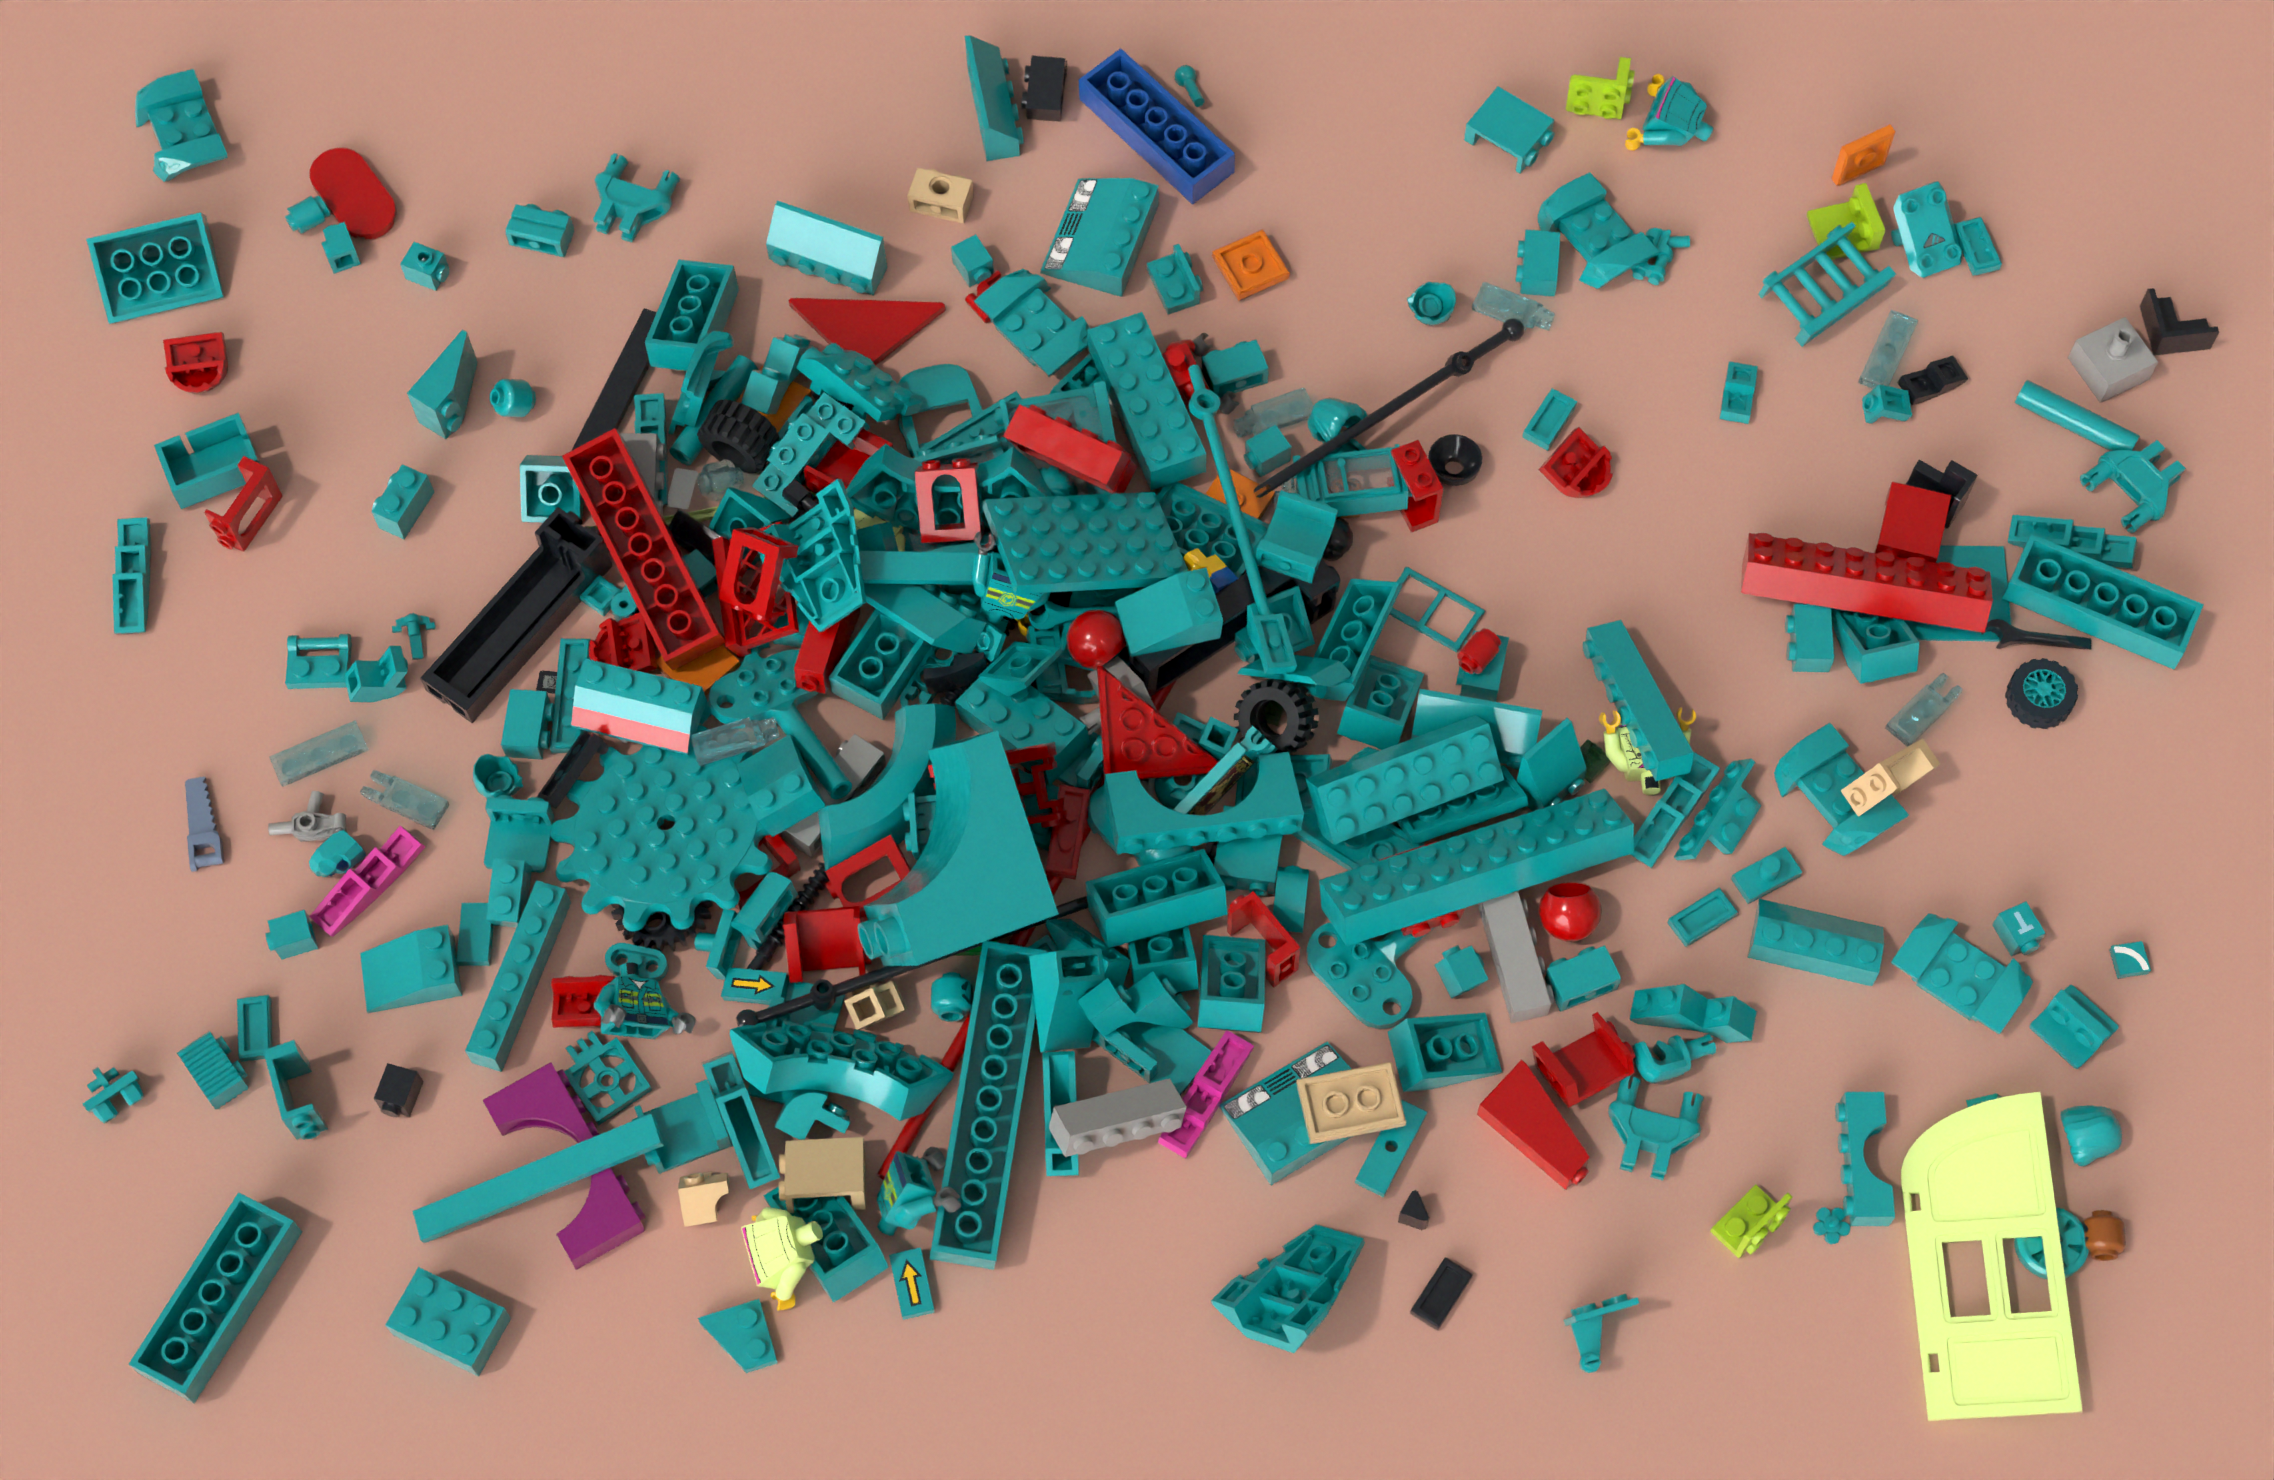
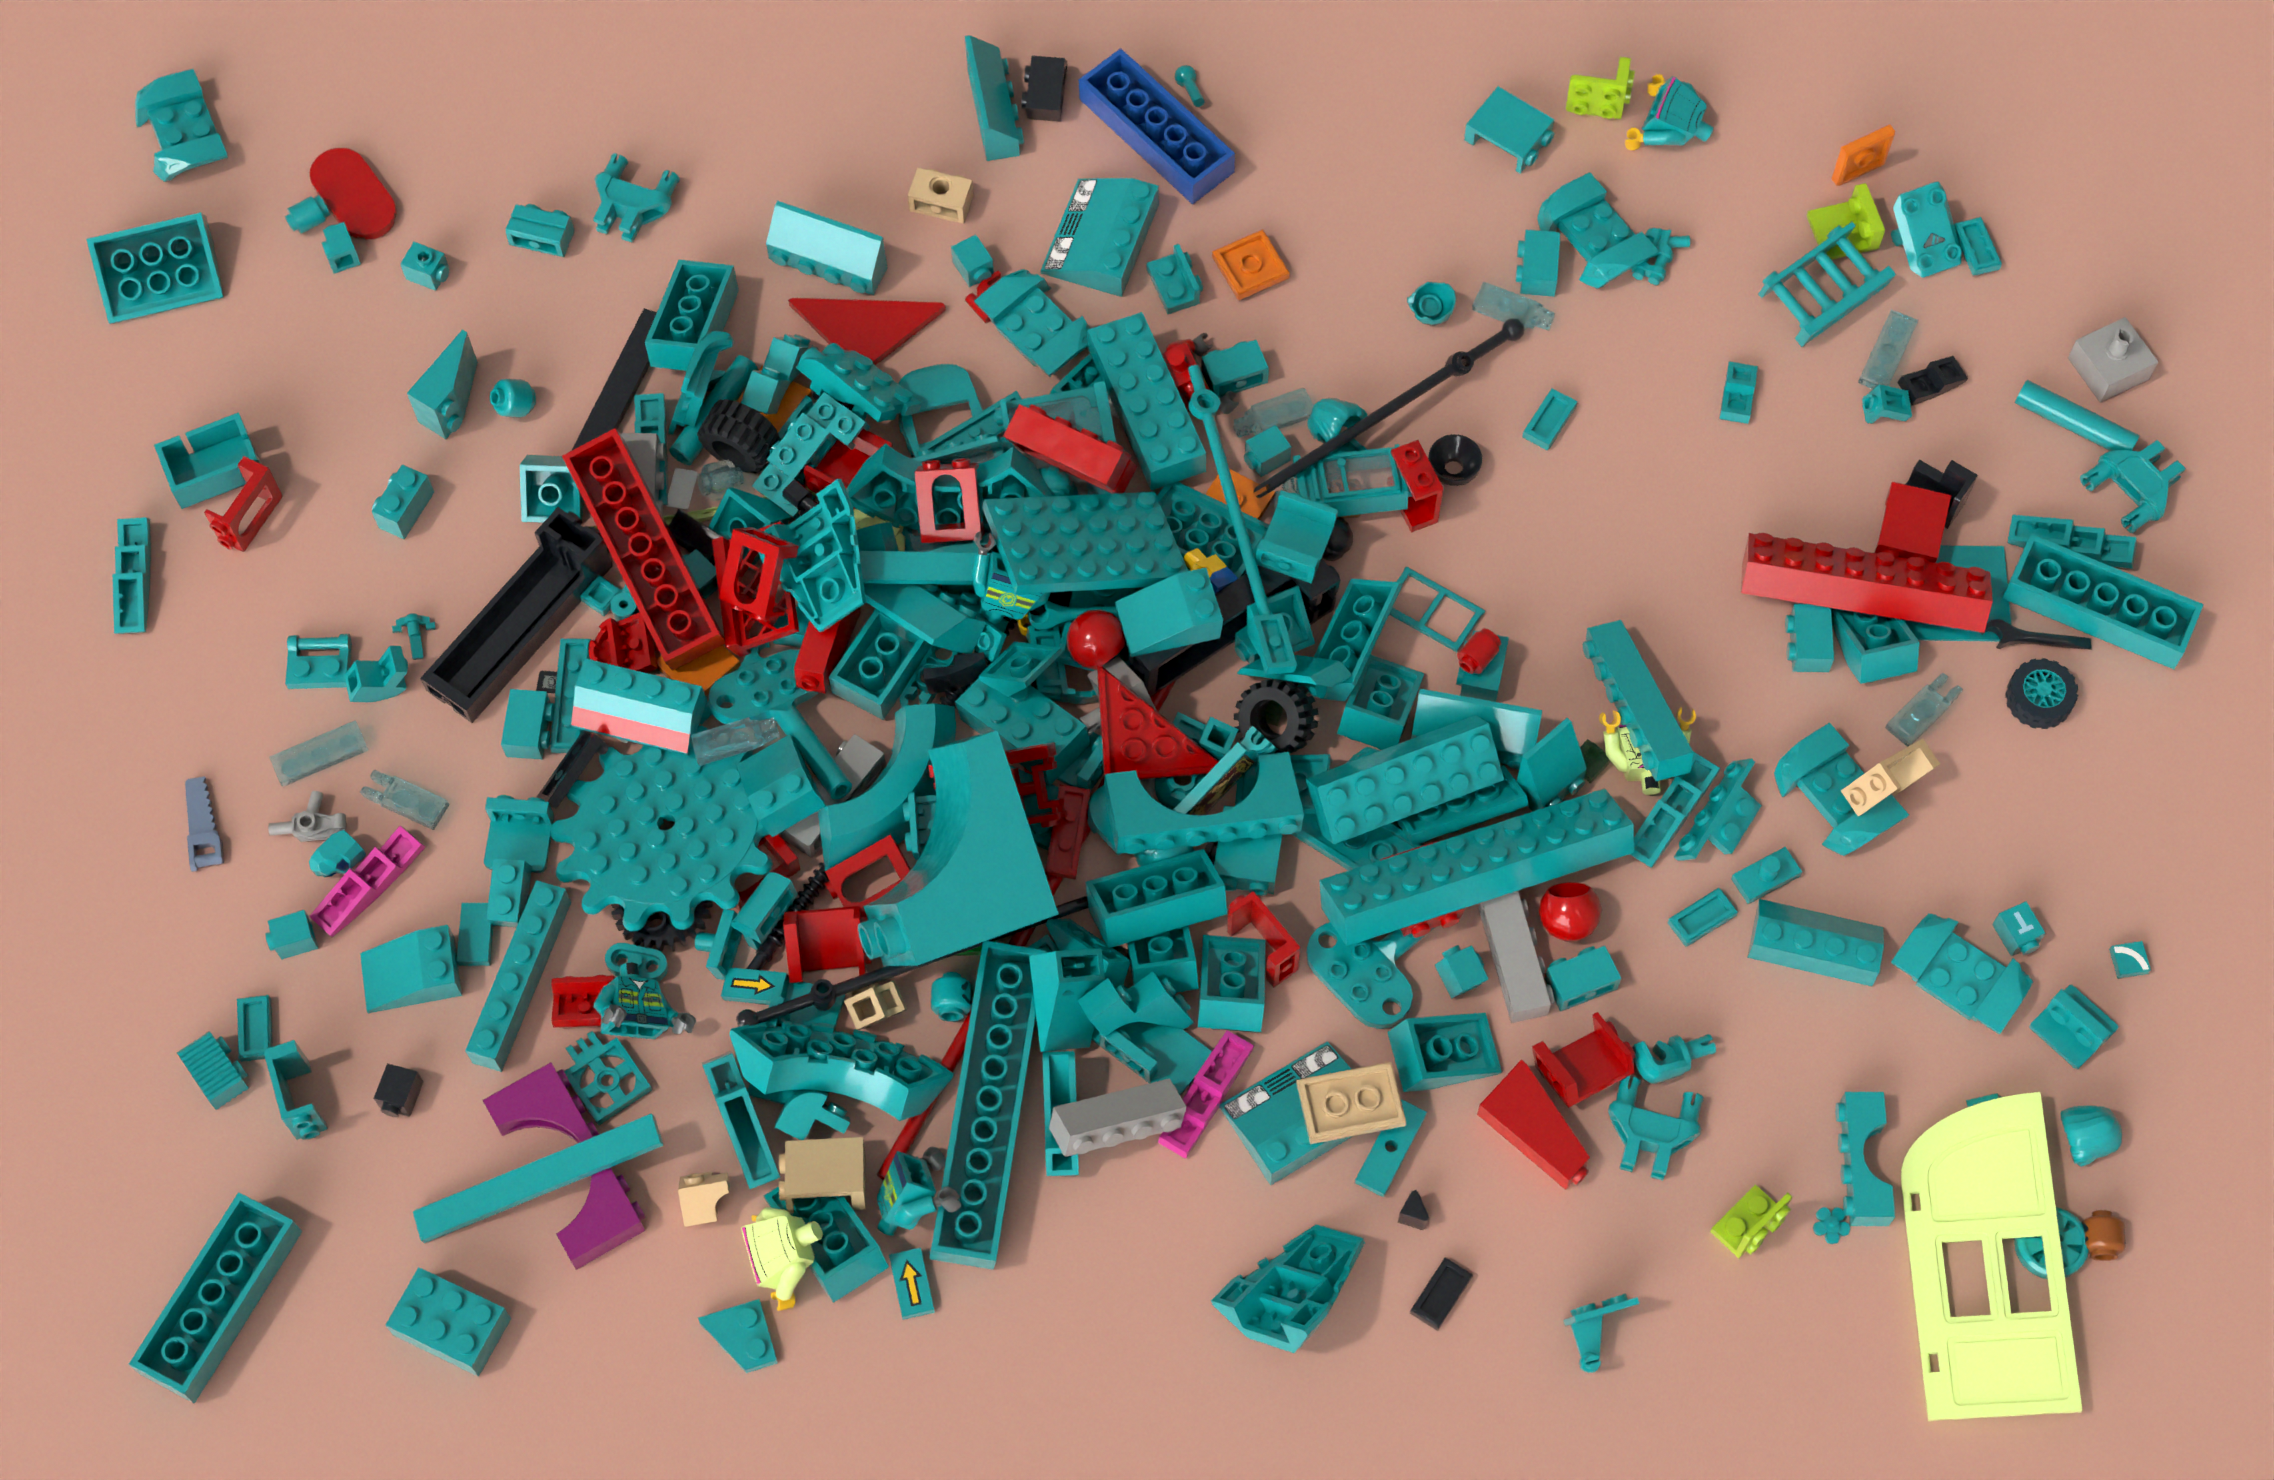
teal hips [83,1067,145,1124] -> none
red slope [163,332,228,393] -> none
teal hair [473,754,524,798] -> none
teal panel [632,1079,732,1174] -> none
teal brick [1273,865,1309,933] -> none
red slope [1538,427,1613,498] -> none
teal arch [1629,984,1757,1043] -> none
black panel [2140,288,2219,356] -> none

